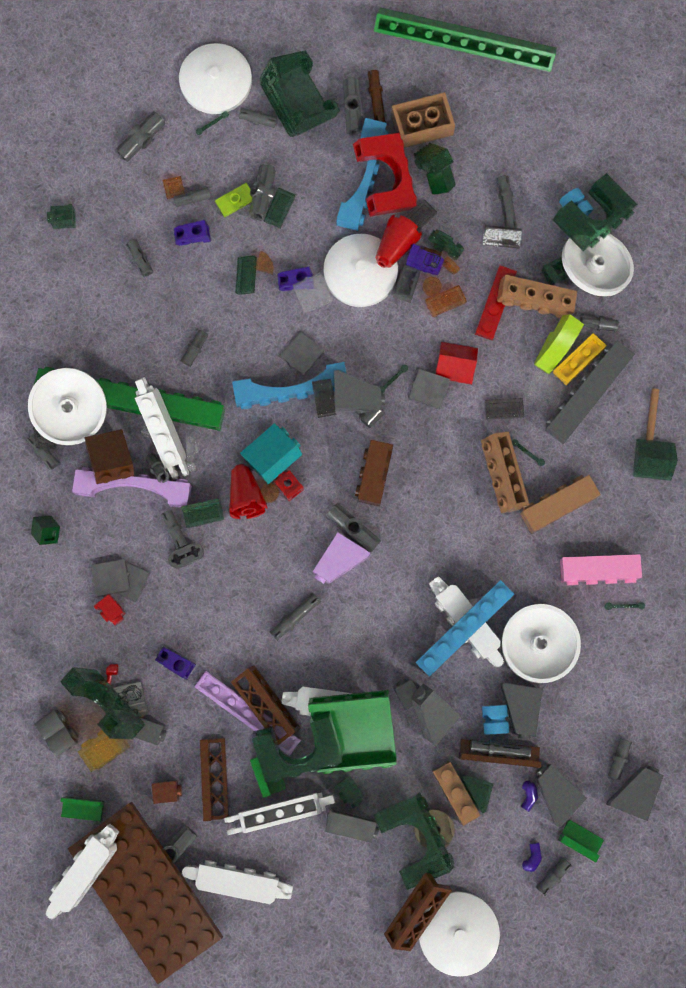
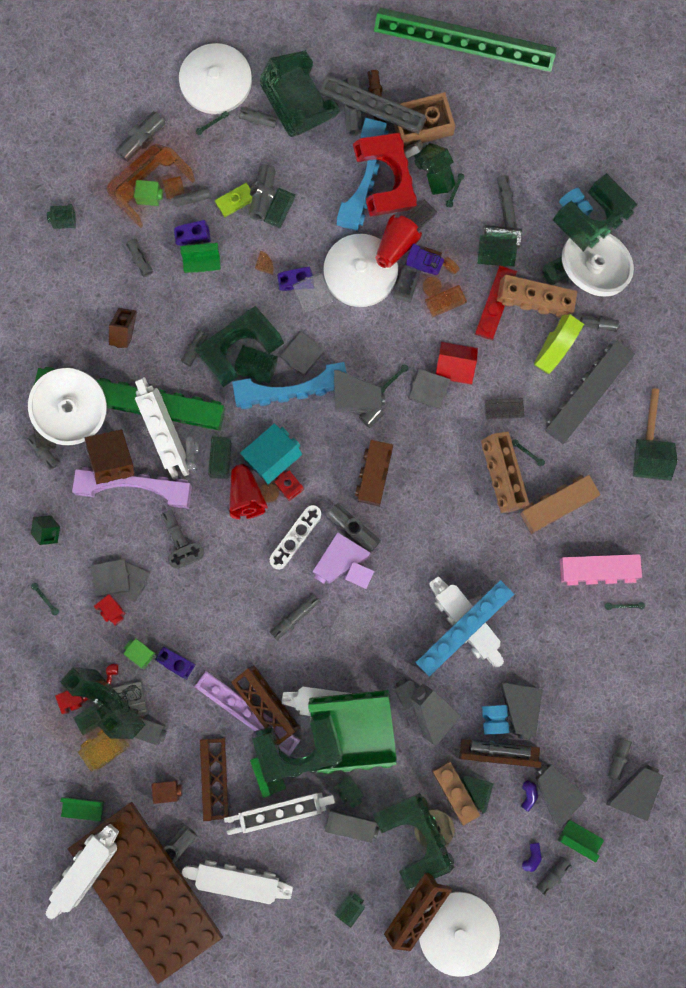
dark grey brick [34,710,79,757] -> none
dark grey pin [146,453,169,483] -> none
clear green panel [181,498,224,529] -> none
clear green tile [235,255,257,295] -> none
clear smoke tile [312,378,337,418] -> none
clear green plate [428,229,464,260] -> none
white dish [501,604,581,683] -> none
yellow plate [553,333,607,386] -> none
none -> clear green hinge [31,583,59,616]
none -> red brick [55,687,89,714]
none -> clear green brick [73,705,107,735]
none -> clear orange windscreen [107,144,195,228]
none -> reddish brown slope [109,308,137,348]
none -> bright green brick [123,638,156,669]
none -> bright green brick [134,180,163,206]
none -> green panel [180,243,221,273]
none -> clear green arch [194,306,284,387]
none -> clear green brick [208,436,232,479]
none -> clear green brick [234,345,278,383]
none -> white beam [270,505,321,570]
none -> dark grey tile [319,75,427,134]
none -> clear green brick [334,893,365,928]
none -> lavender panel [344,562,374,589]
none -> light grey tile [404,140,424,158]
none -> clear green hinge [446,173,465,208]
none -> clear green brick [477,235,517,267]

